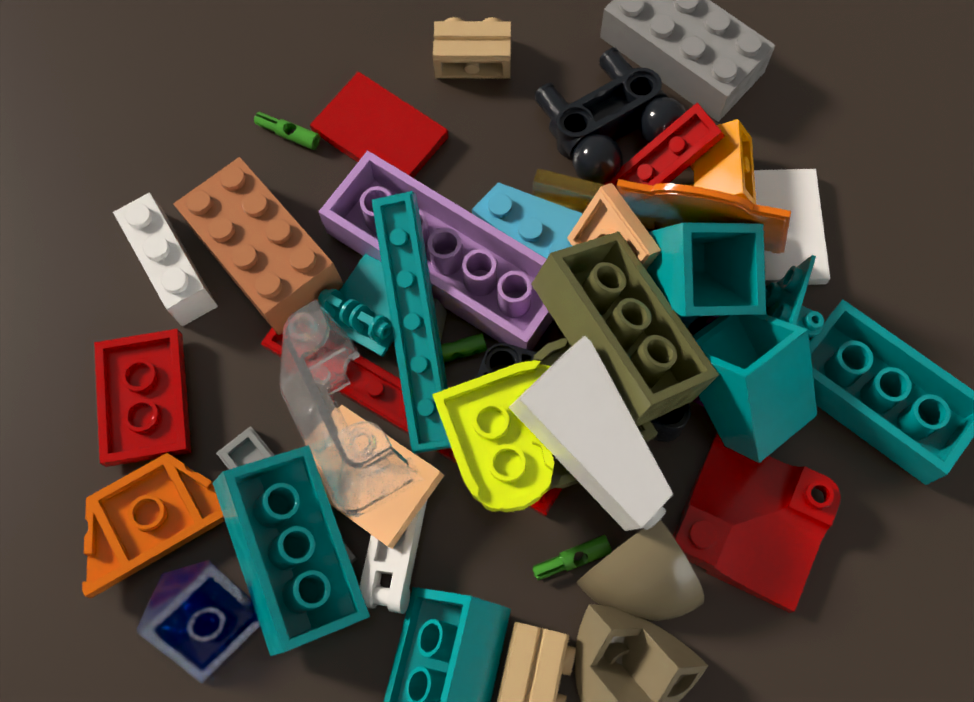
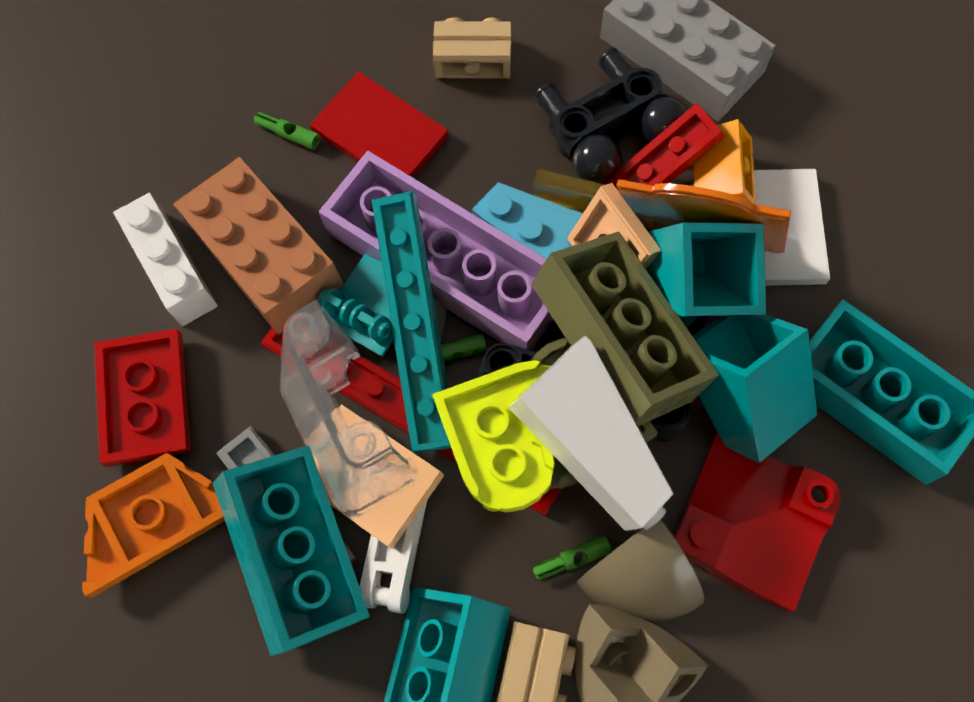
clear blue slope [137,560,260,683] -> none
teal hinge [765,255,824,338] -> none

